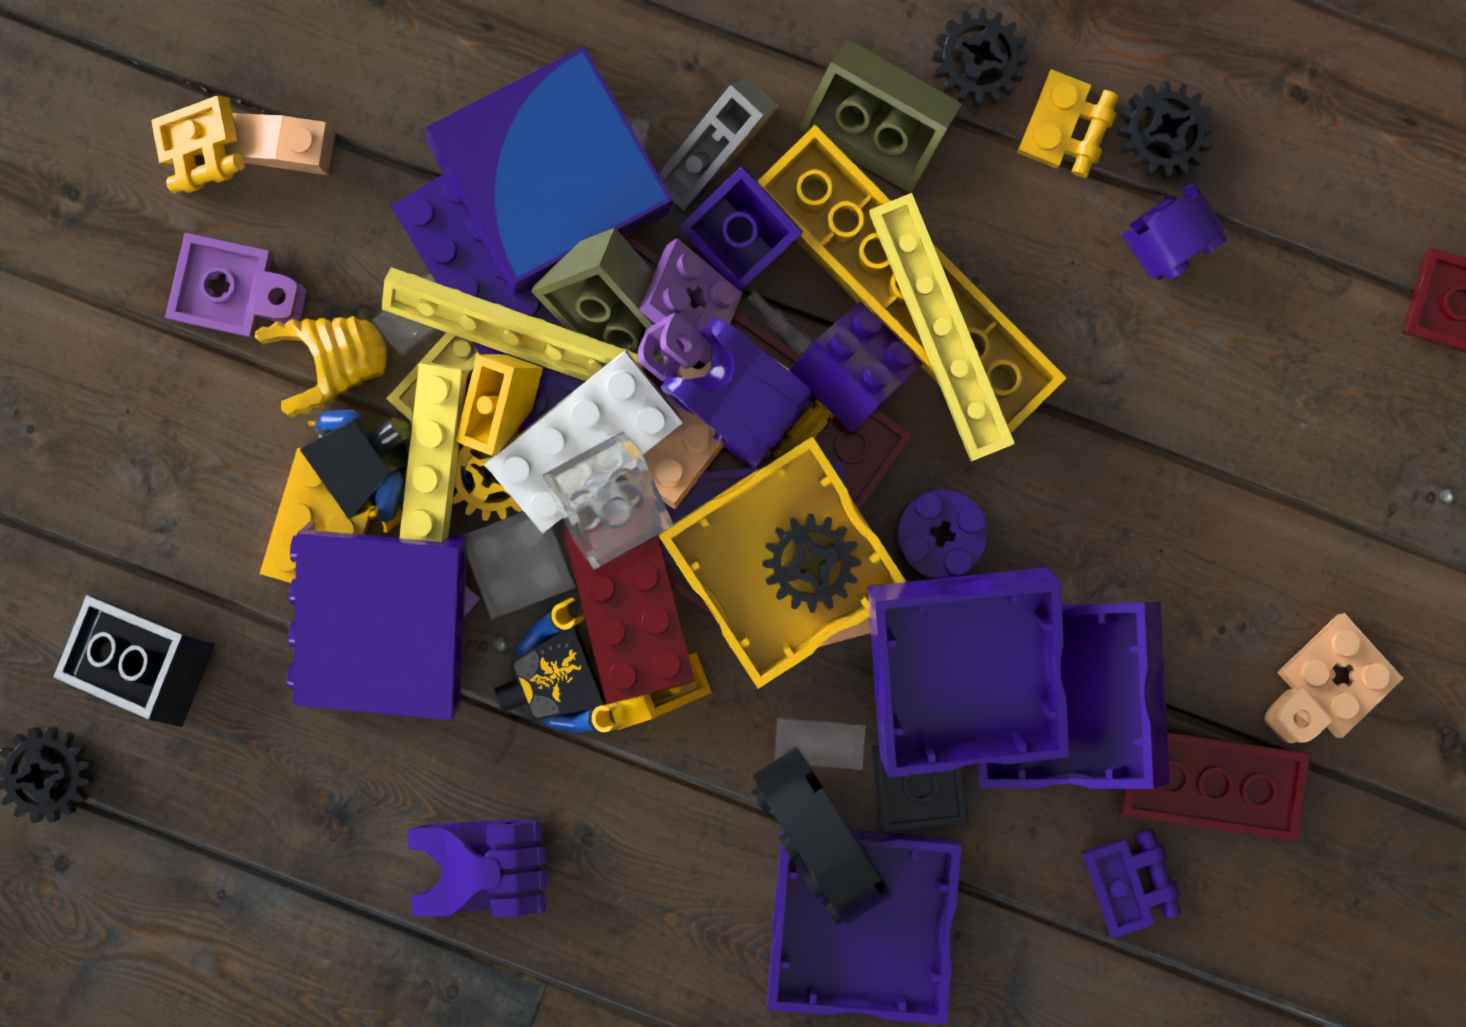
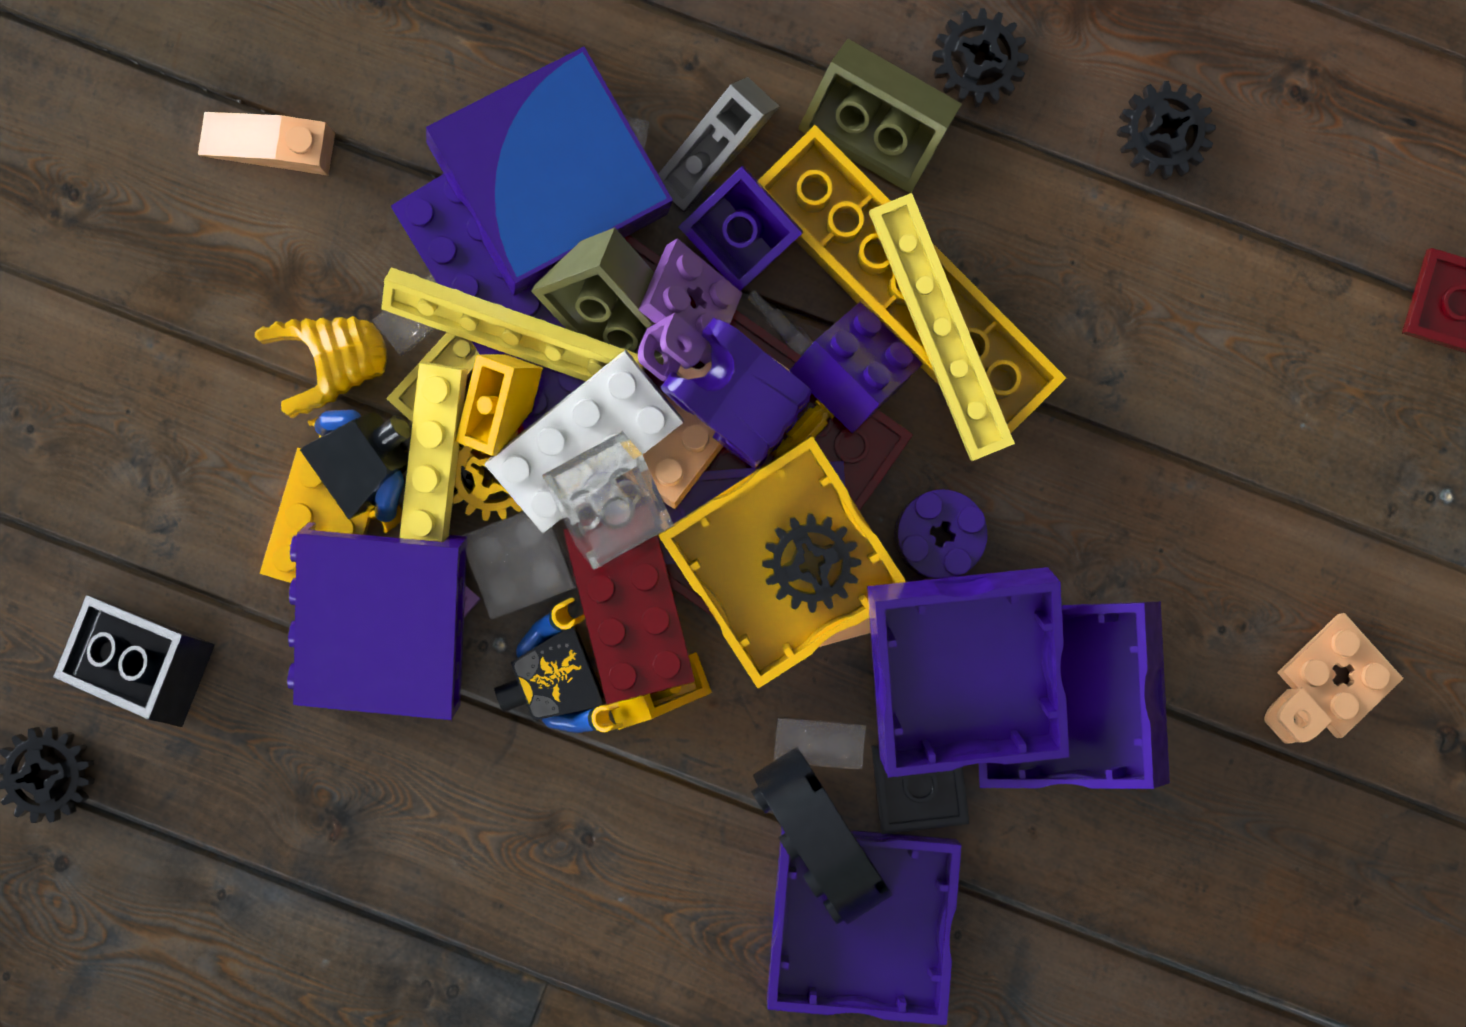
yellow plate [151,96,245,193] -> none
medium lavender plate [165,233,308,339] -> none
dark purple piece [408,818,548,918] -> none
yellow plate [1017,69,1119,178] -> none
dark purple plate [1082,828,1181,938] -> none
dark red plate [1119,732,1310,842] -> none
dark purple brick [1120,183,1227,281] -> none

